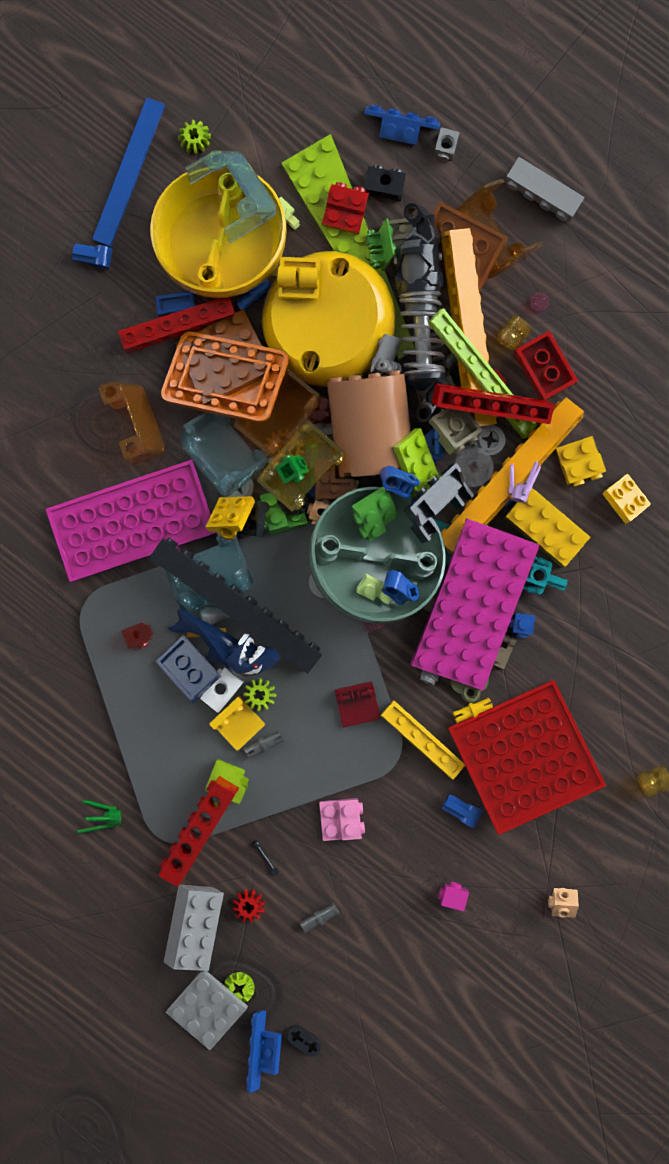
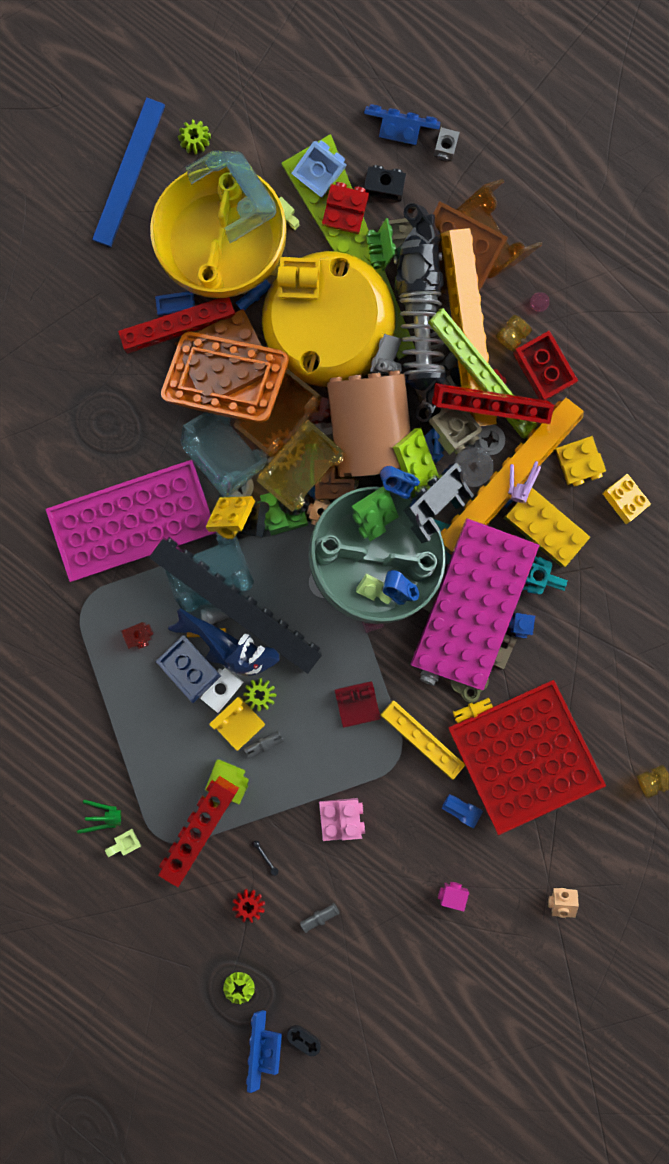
blue piece [72,243,113,269] -> none
clear orange windscreen [98,382,165,466] -> none
light grey brick [164,885,224,971] -> none
light grey plate [165,970,248,1050] -> none
green brick [275,454,309,484] -> none
light grey brick [505,157,585,222] -> none
none -> yellowish green plate [105,829,141,857]
none -> light blue plate [291,140,347,198]

